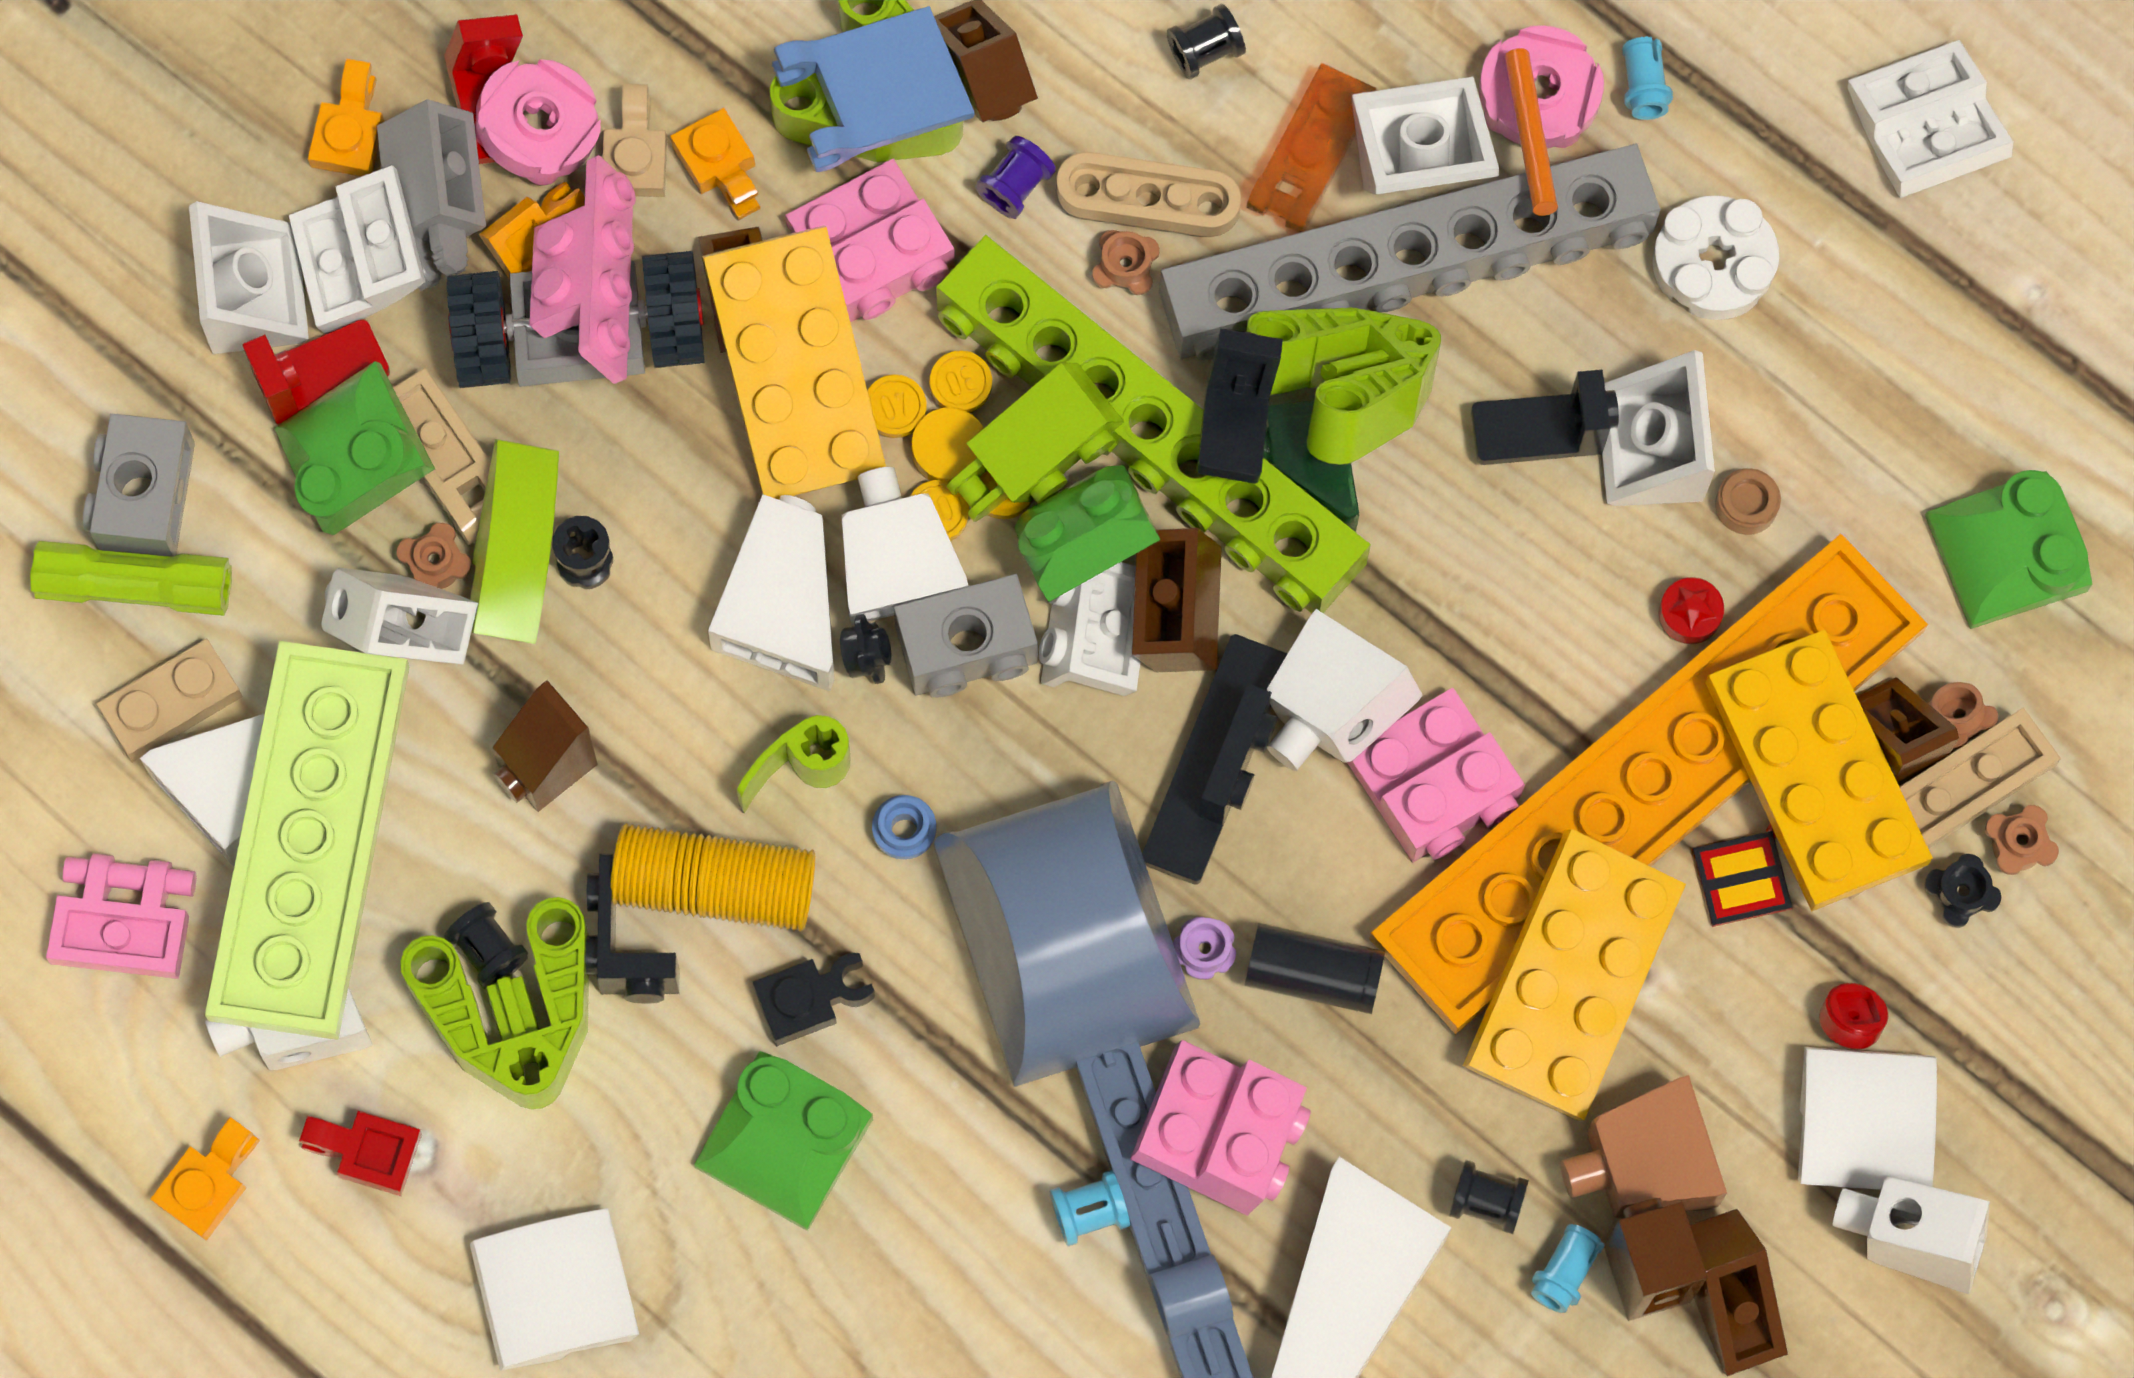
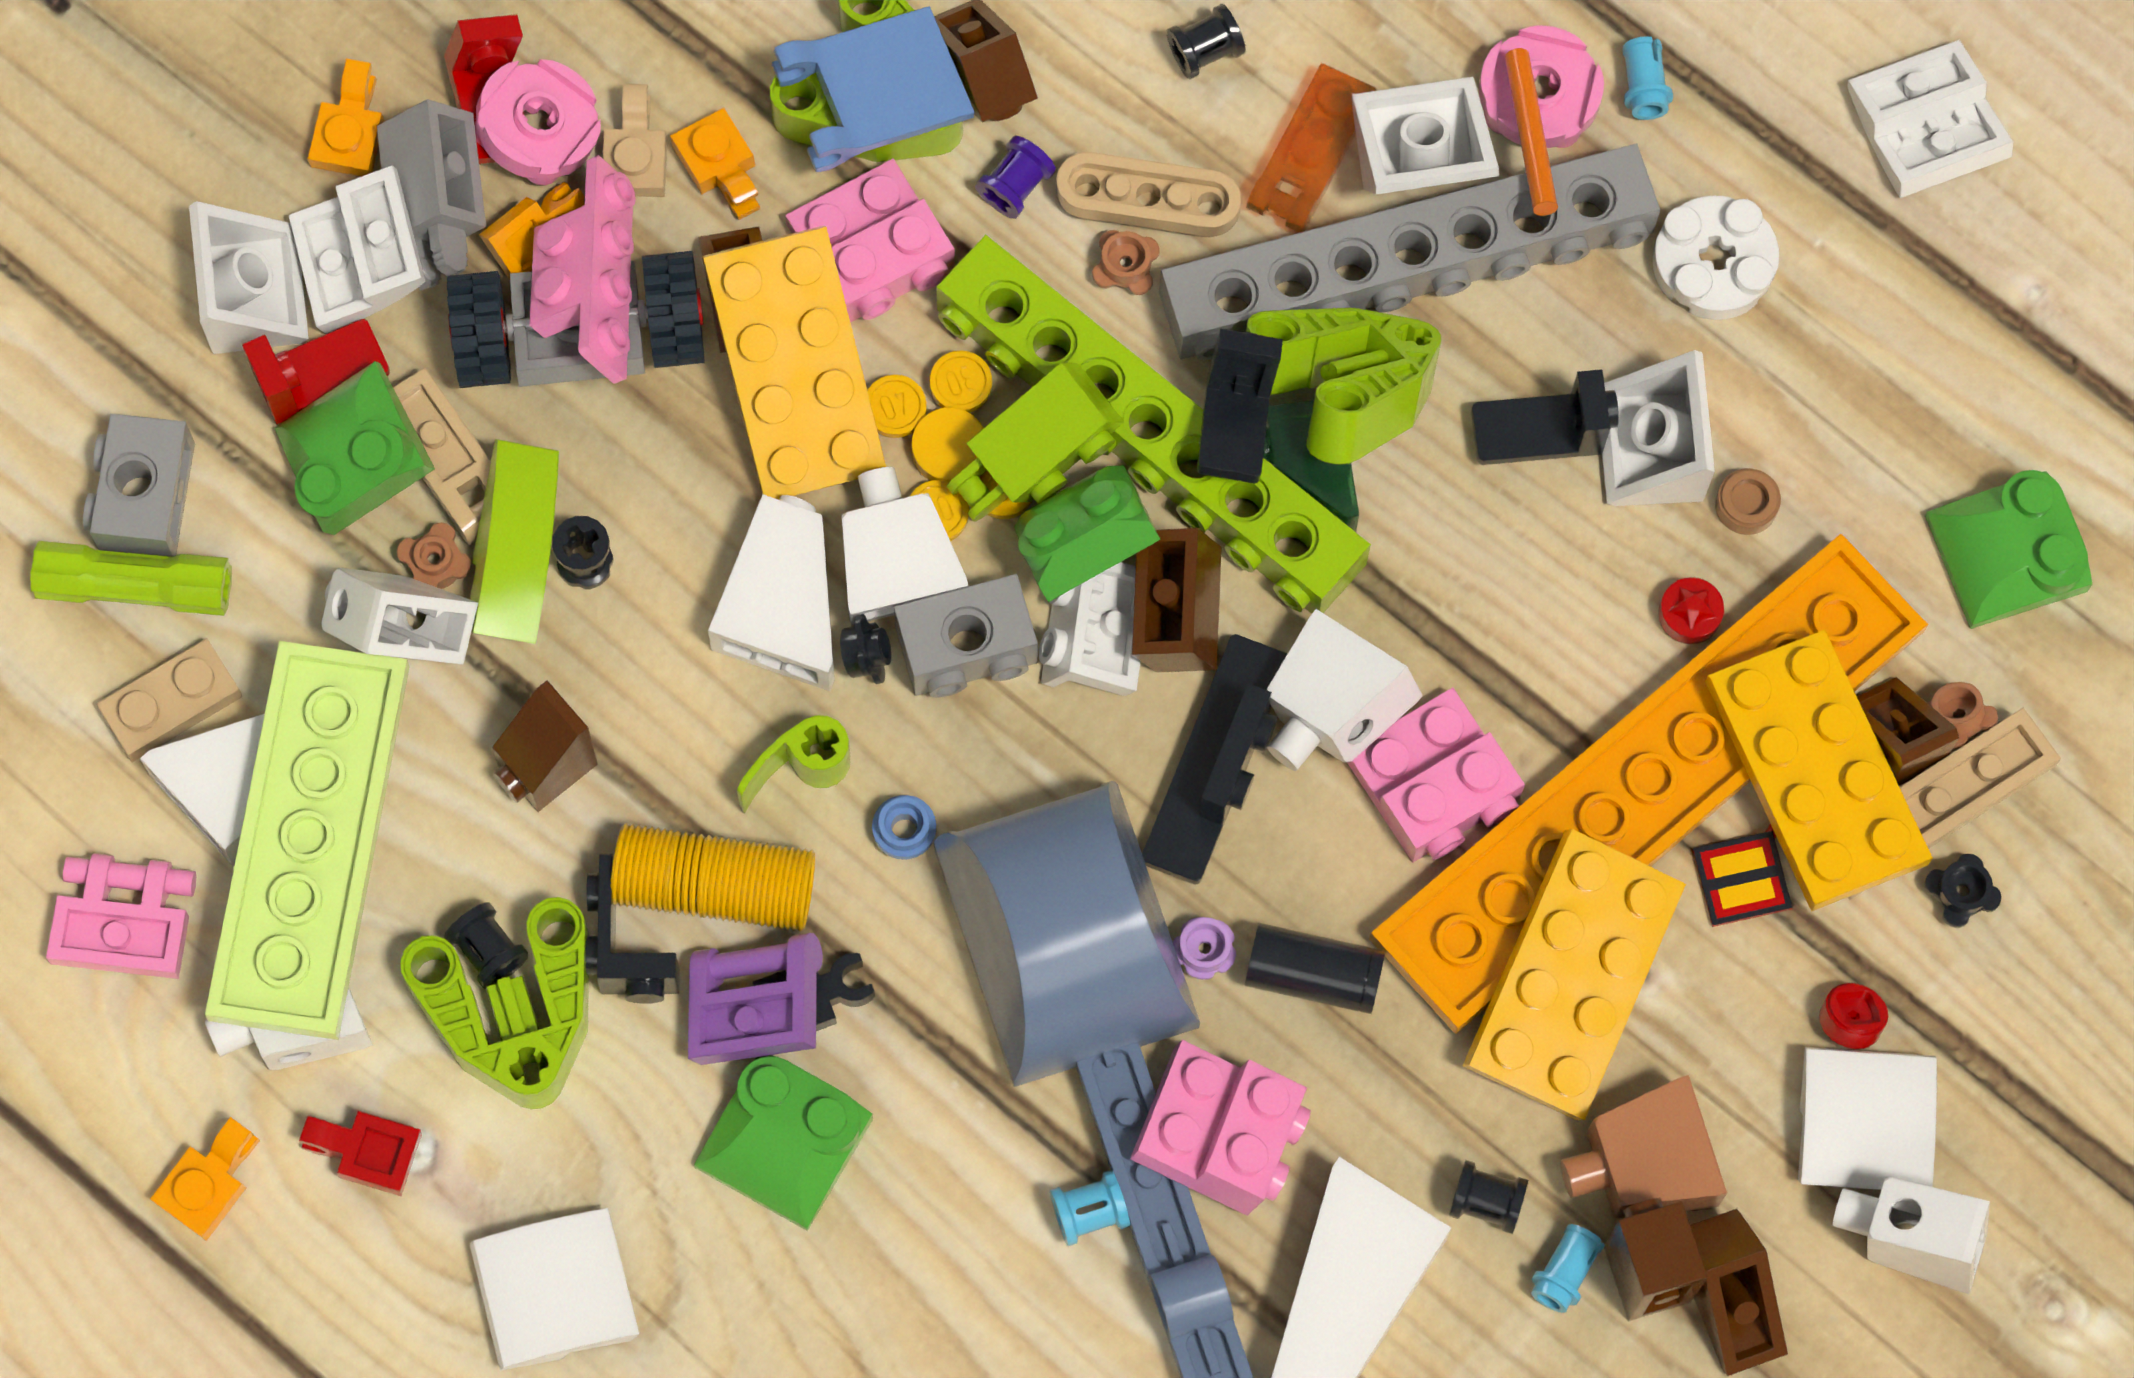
nougat plate [1985,805,2059,875] -> none
none -> medium lavender plate [688,933,823,1065]

